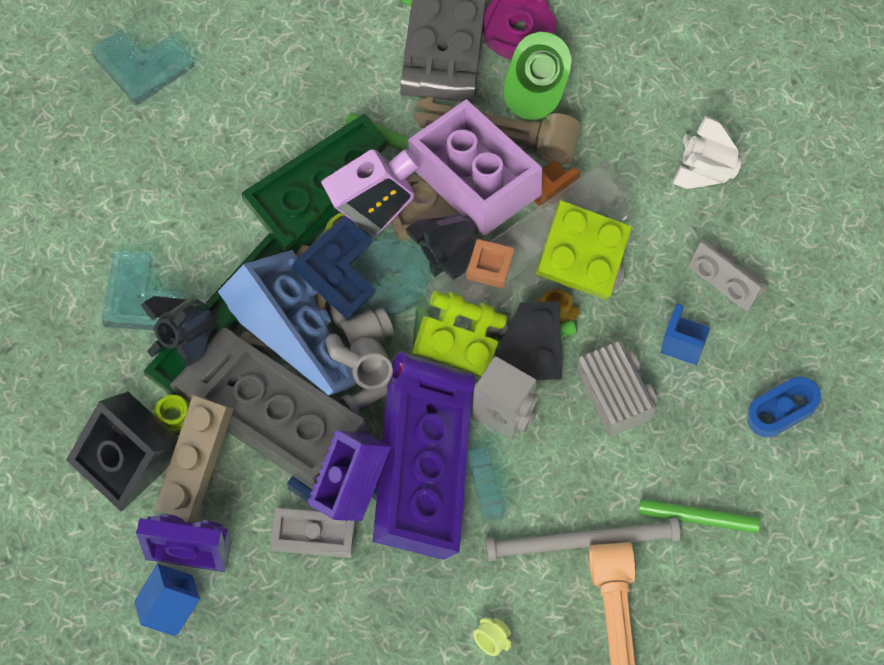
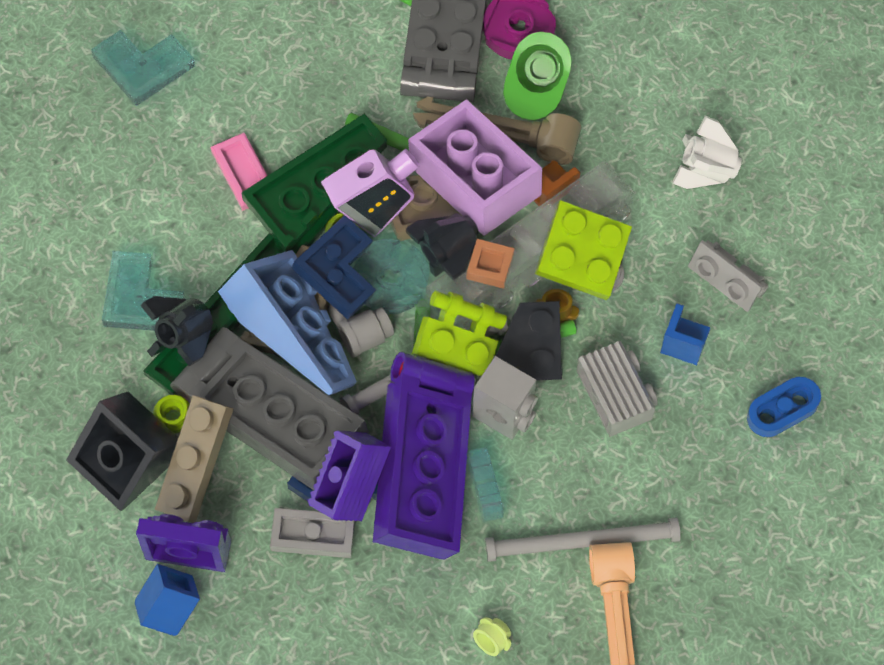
light grey piece [325,334,393,390] -> none
bright green bar [639,499,761,533] -> none
none -> bright pink tile [211,133,268,211]

